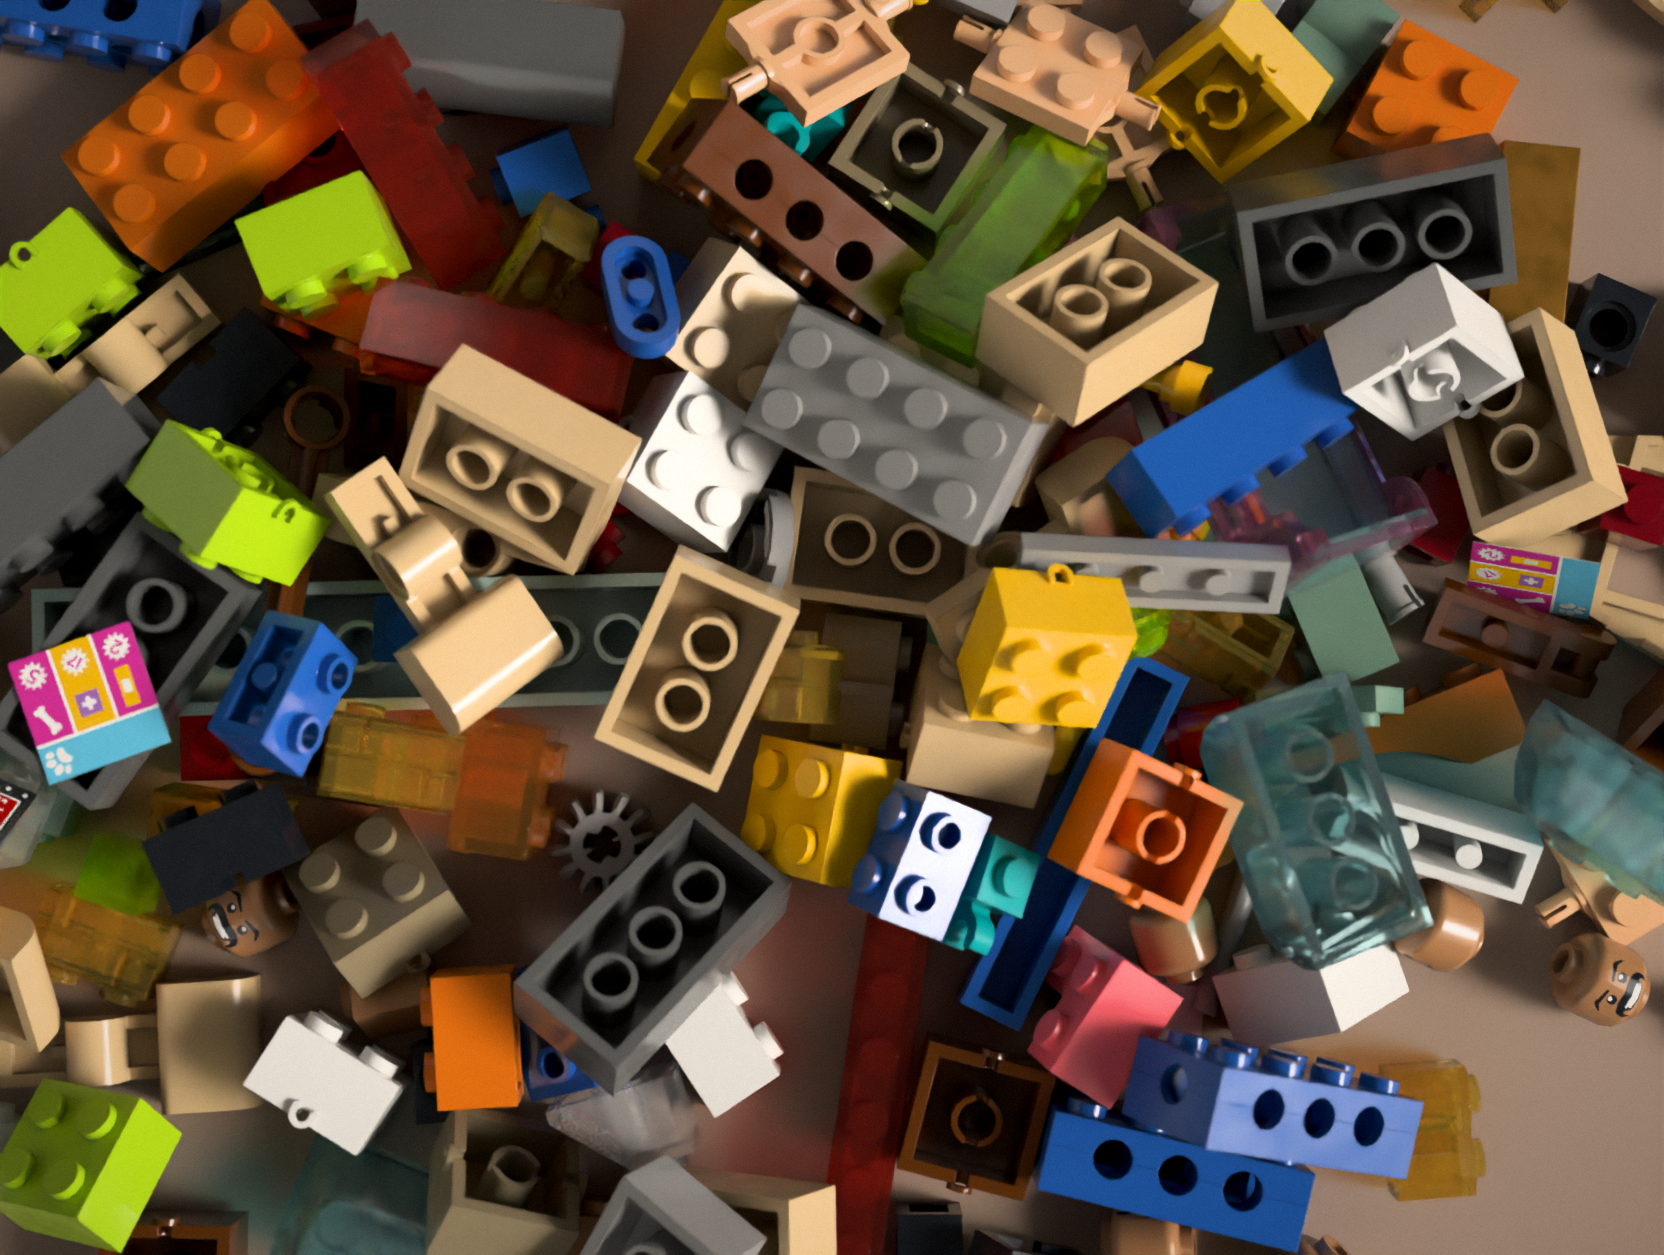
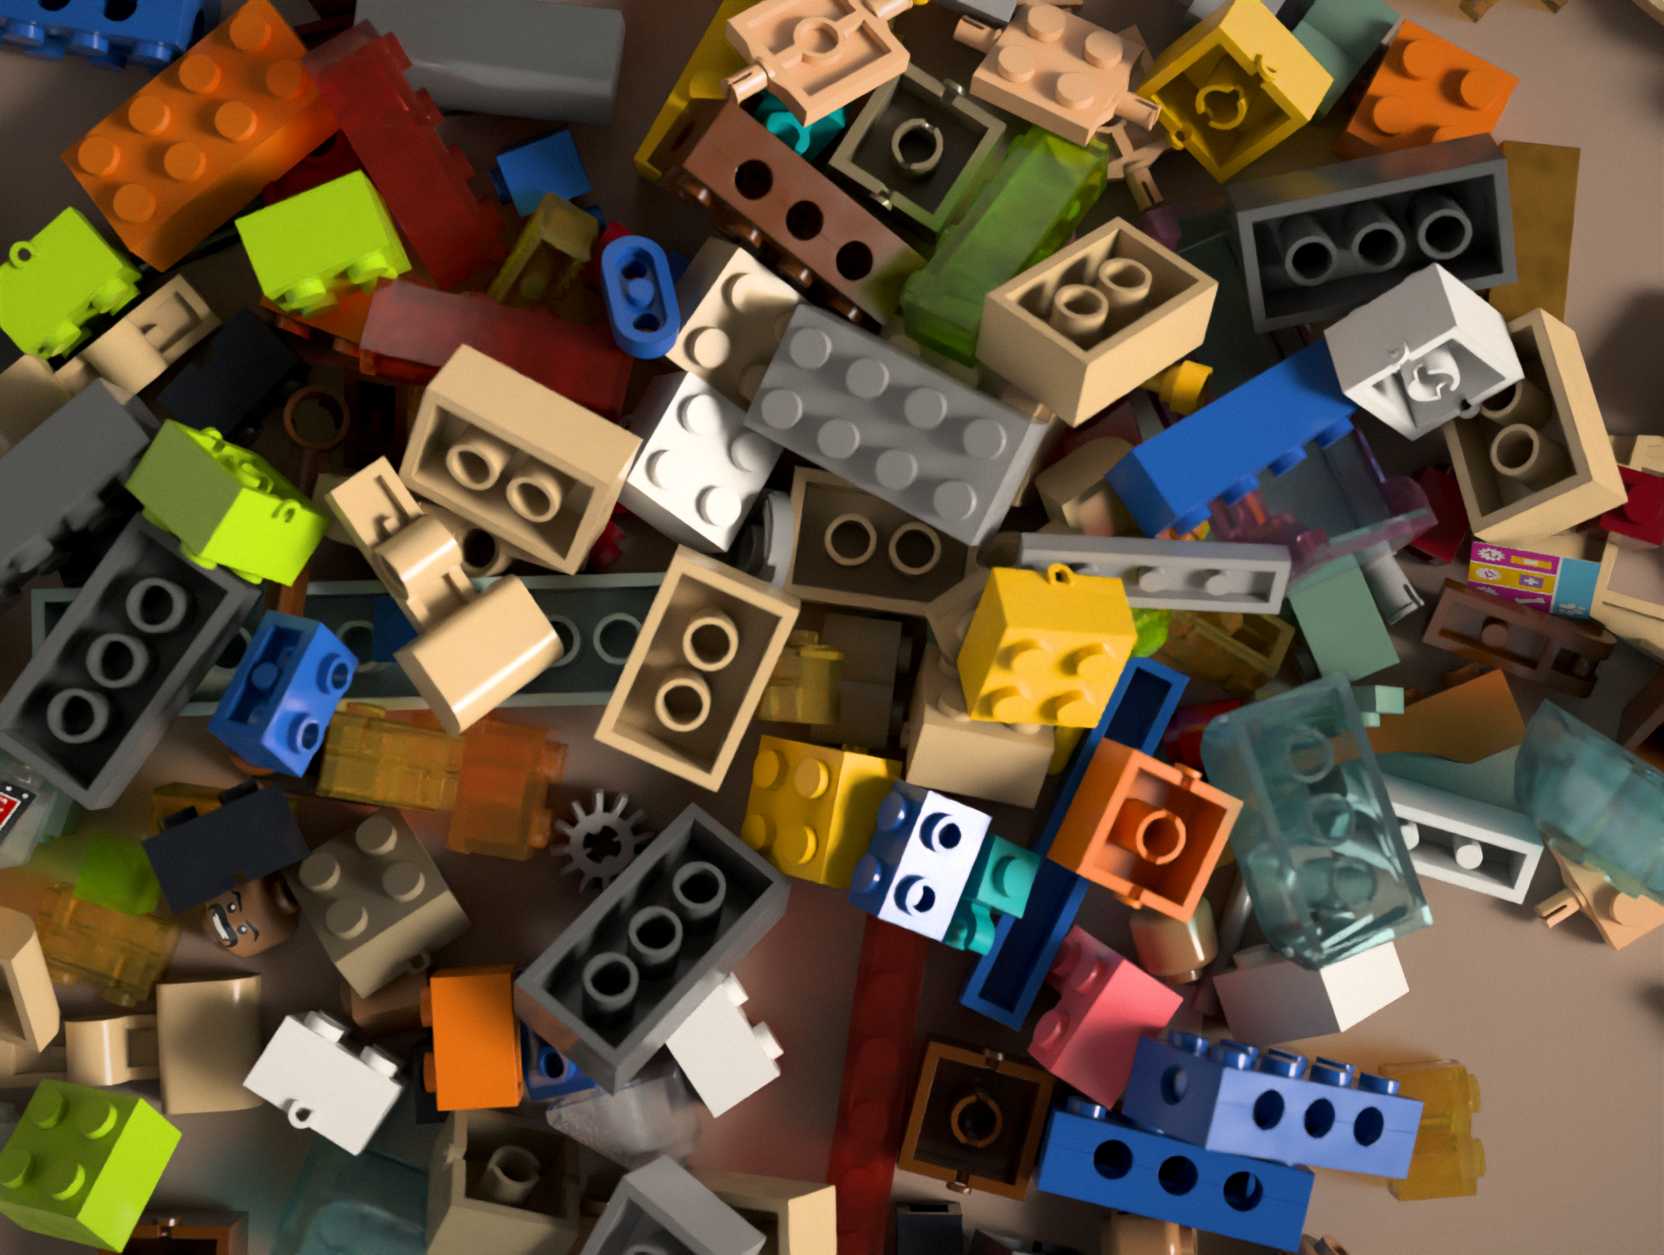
sticker [7,621,171,785] -> none
red brick [180,716,253,781] -> none
medium nougat head [1385,878,1484,972] -> none
medium nougat head [1548,932,1651,1027] -> none
black brick [1564,273,1658,380] -> none

